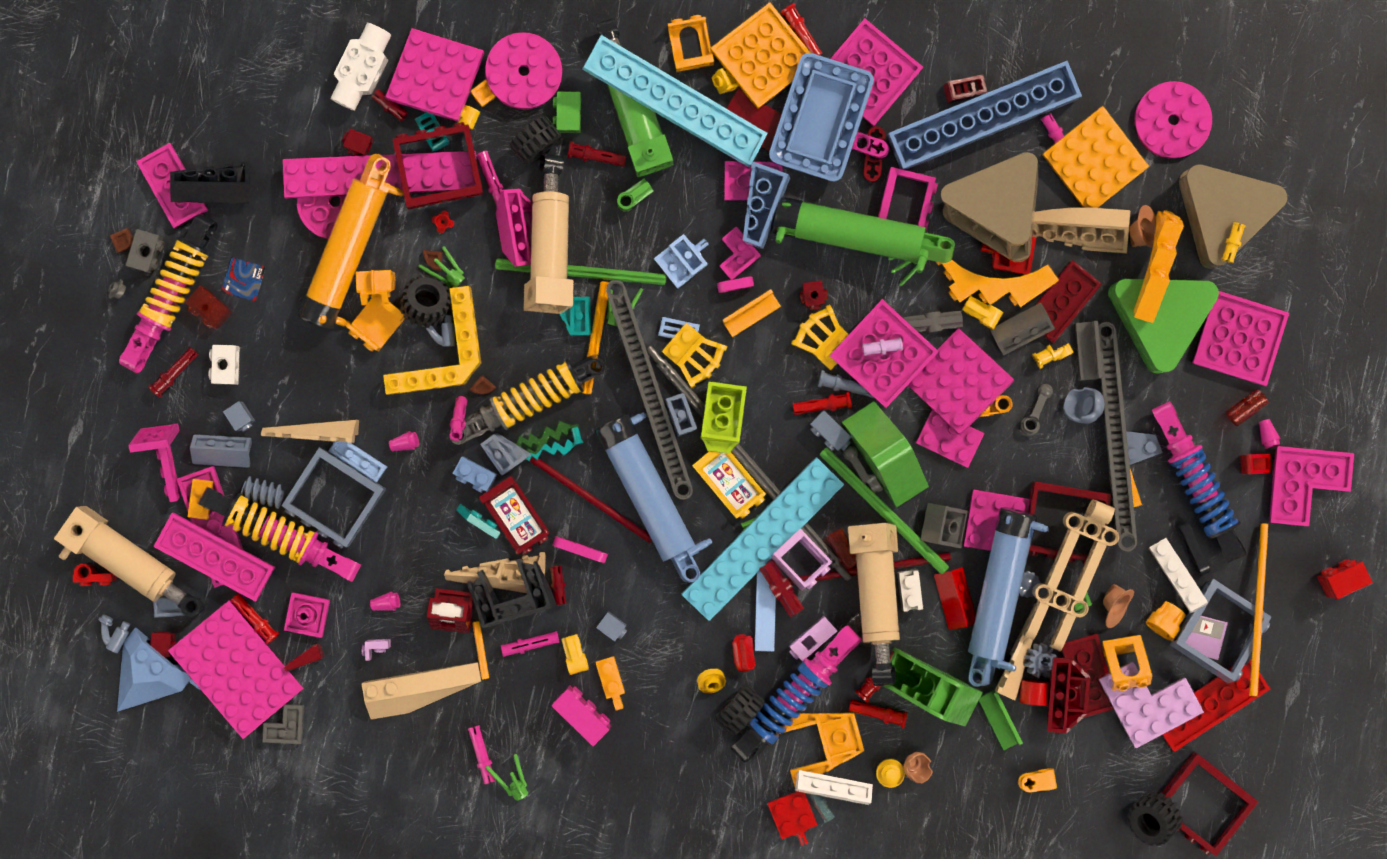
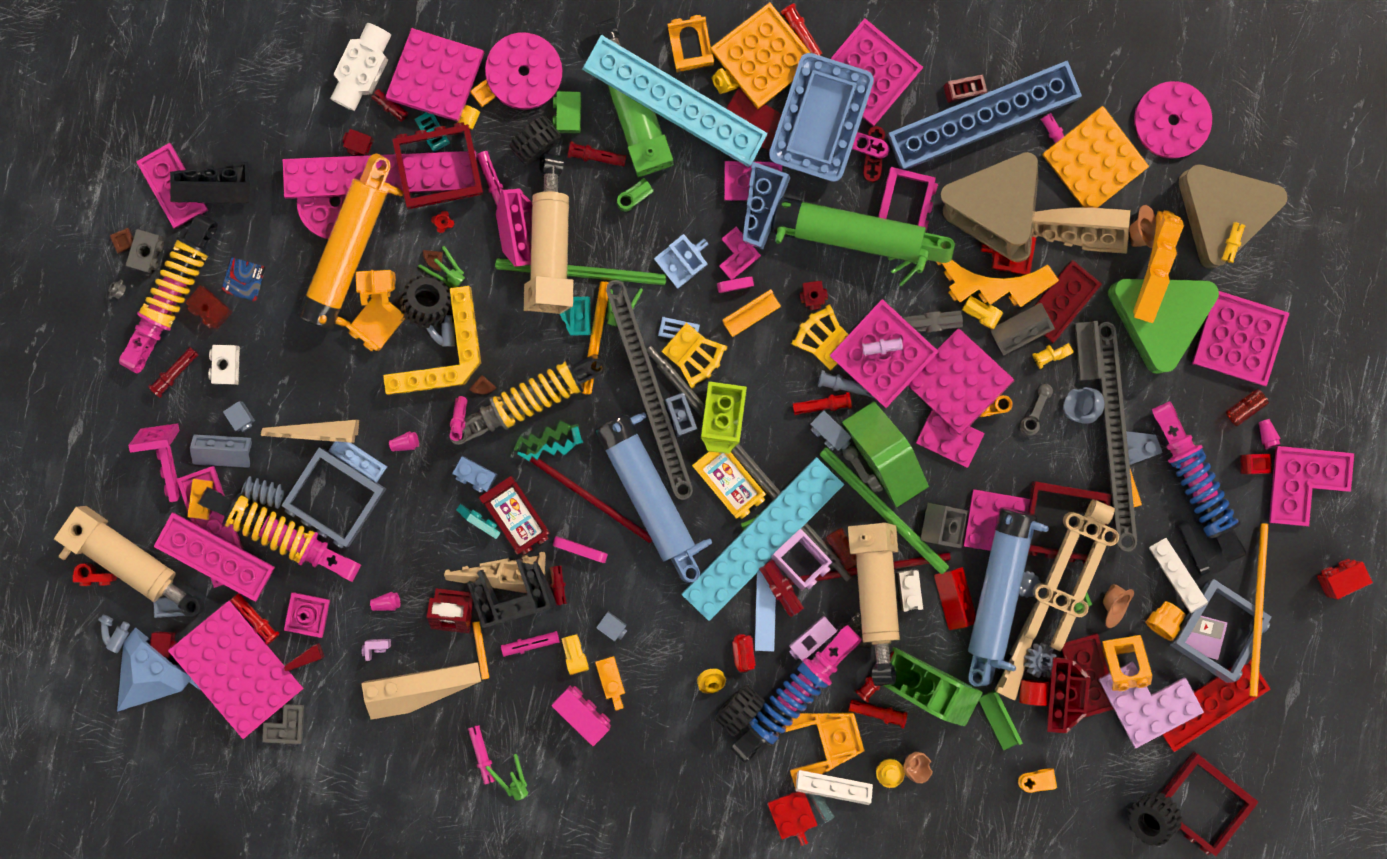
sand blue wing [480,433,531,475] -> none

